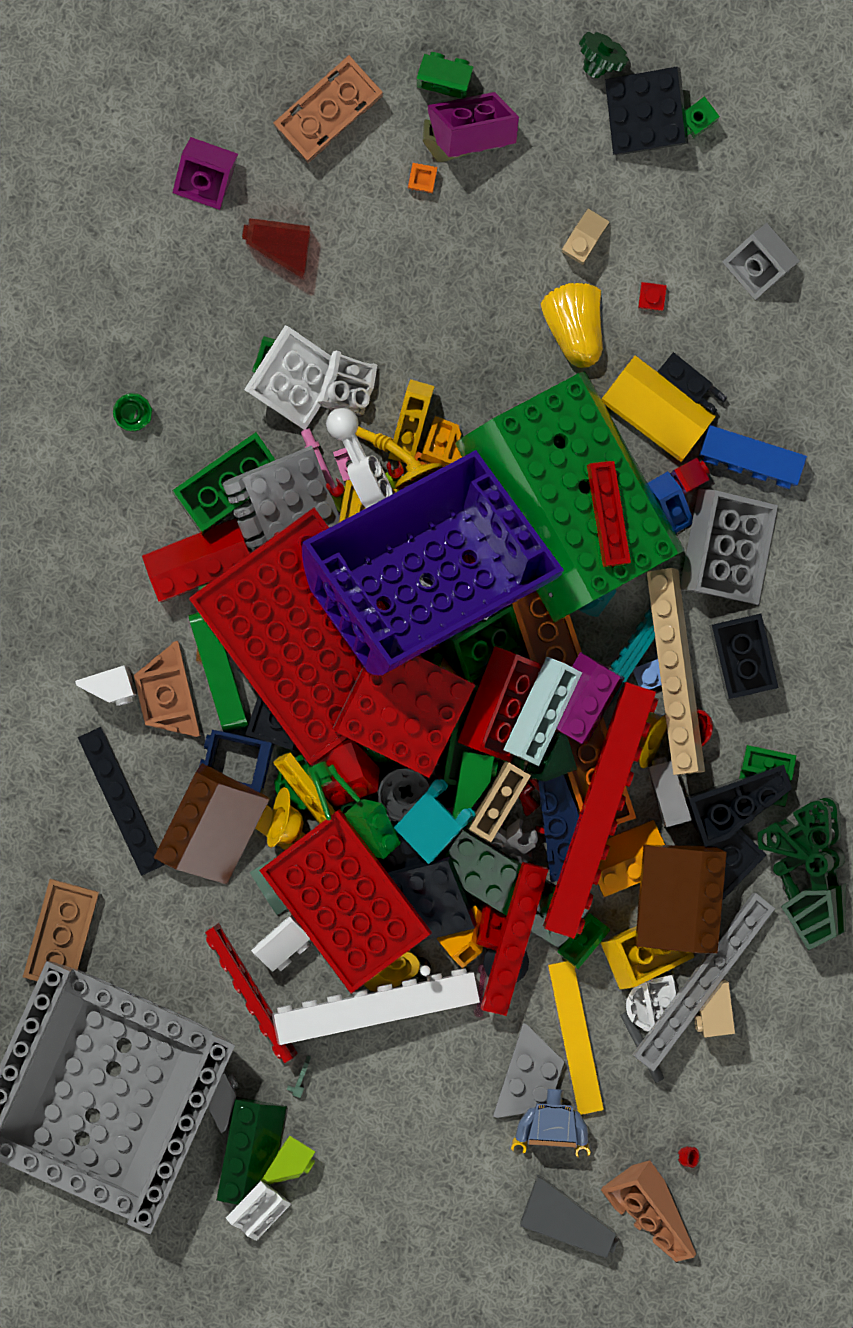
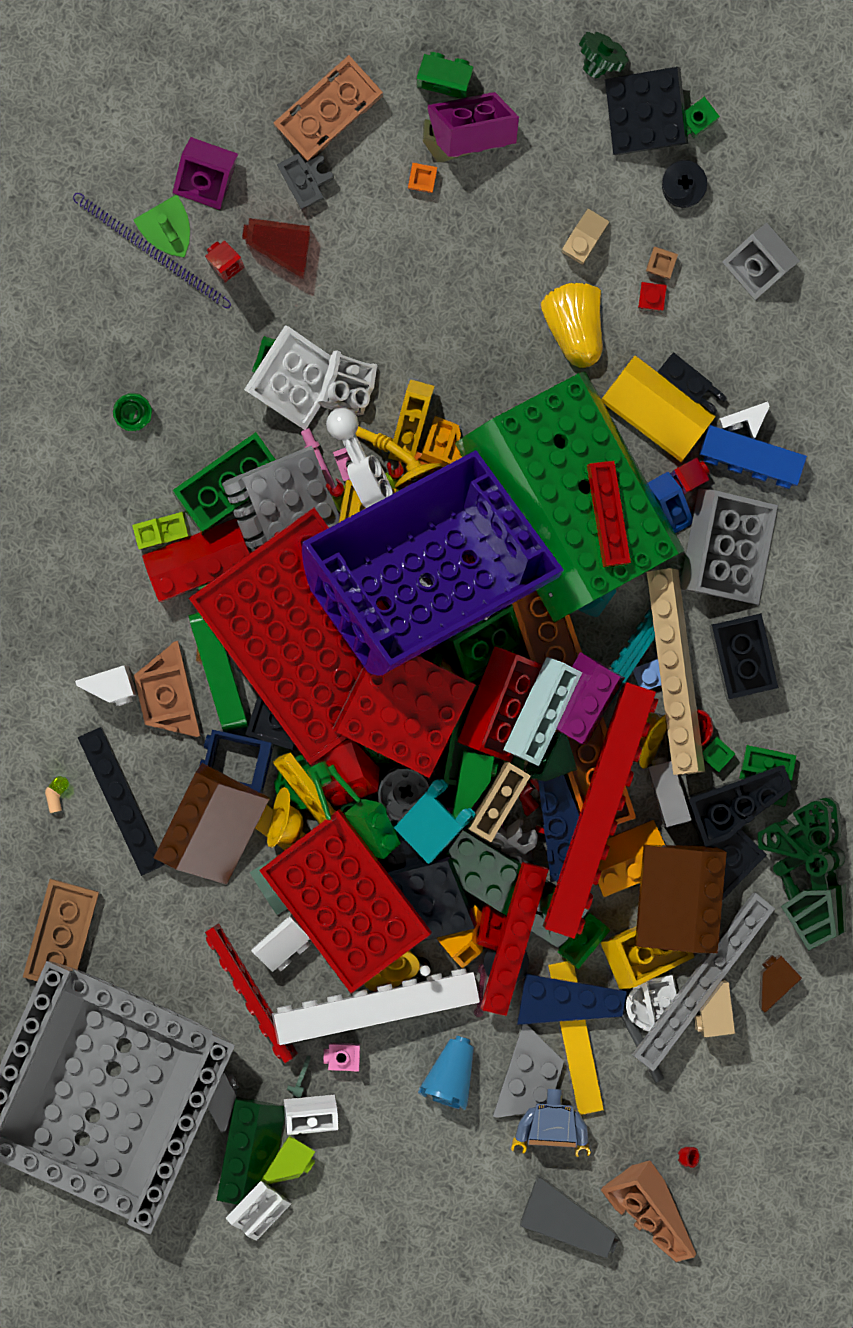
none -> arm [45,776,69,813]
none -> dark purple piece [73,193,231,308]
none -> lime slope [132,512,191,550]
none -> bright green shield [133,195,190,257]
none -> red slope [205,241,245,283]
none -> dark grey plate [277,153,334,210]
none -> white brick [284,1095,338,1135]
none -> bright pink brick [324,1043,360,1071]
none -> dark azure cone [418,1036,474,1110]
none -> dark blue wing [517,974,627,1025]
none -> medium nougat plate [646,246,678,280]
none -> black piece [662,160,707,208]
none -> green plate [703,737,736,773]
none -> white slope [718,402,770,439]
none -> reddish brown slope [759,954,802,1013]

